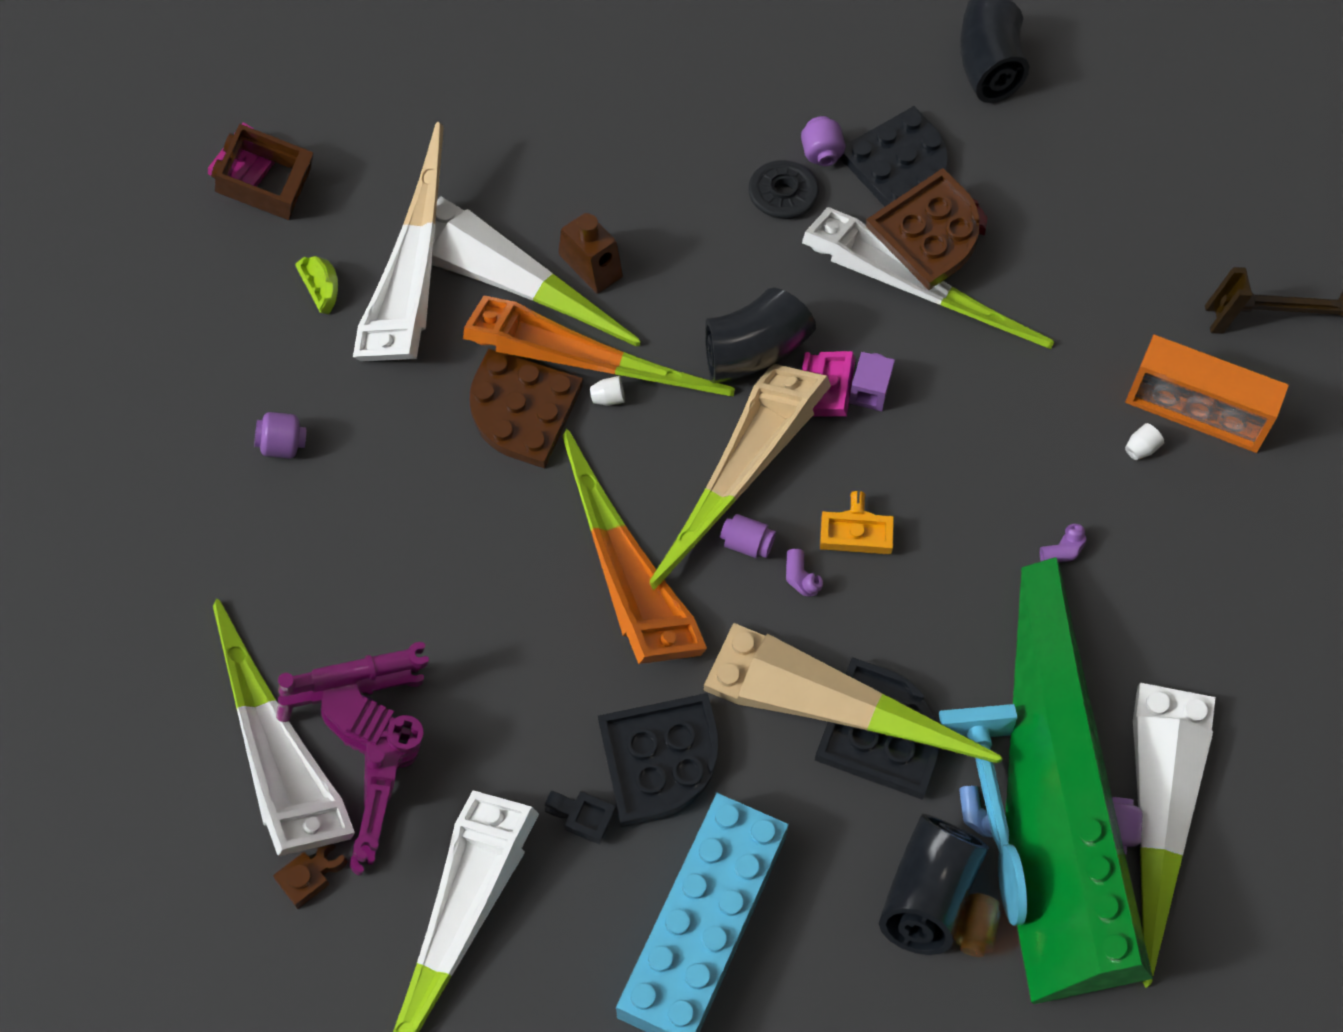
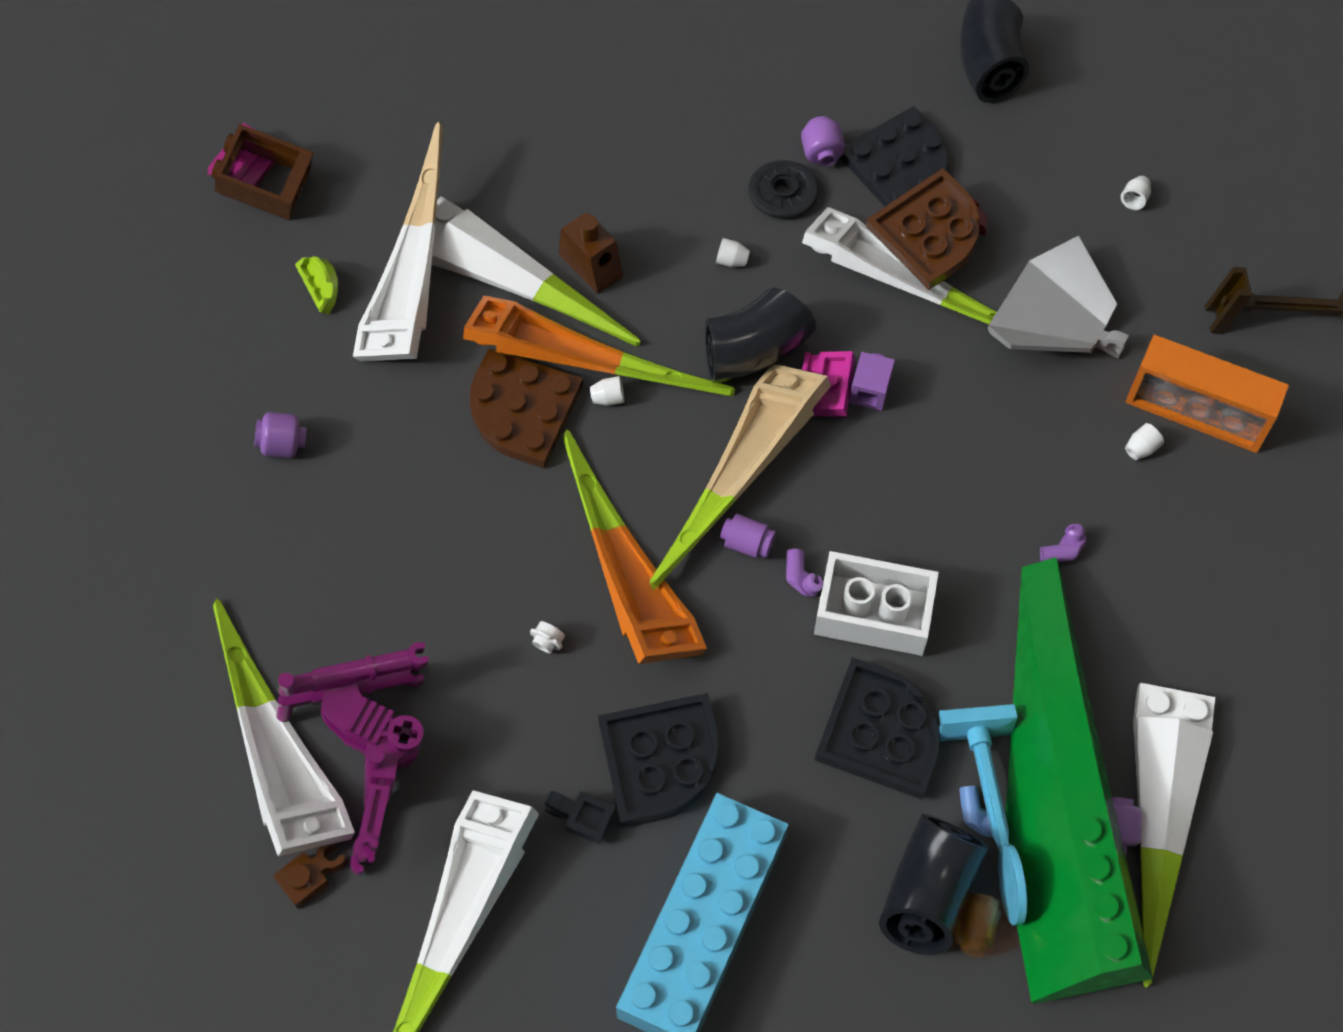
tan plate [704,623,1002,763] -> none
light orange plate [820,491,893,554] -> none
none -> white plate [530,621,565,654]
none -> white hose [716,238,750,268]
none -> white brick [814,551,939,656]
none -> light grey panel [988,235,1129,359]
none -> white hose [1121,176,1151,210]

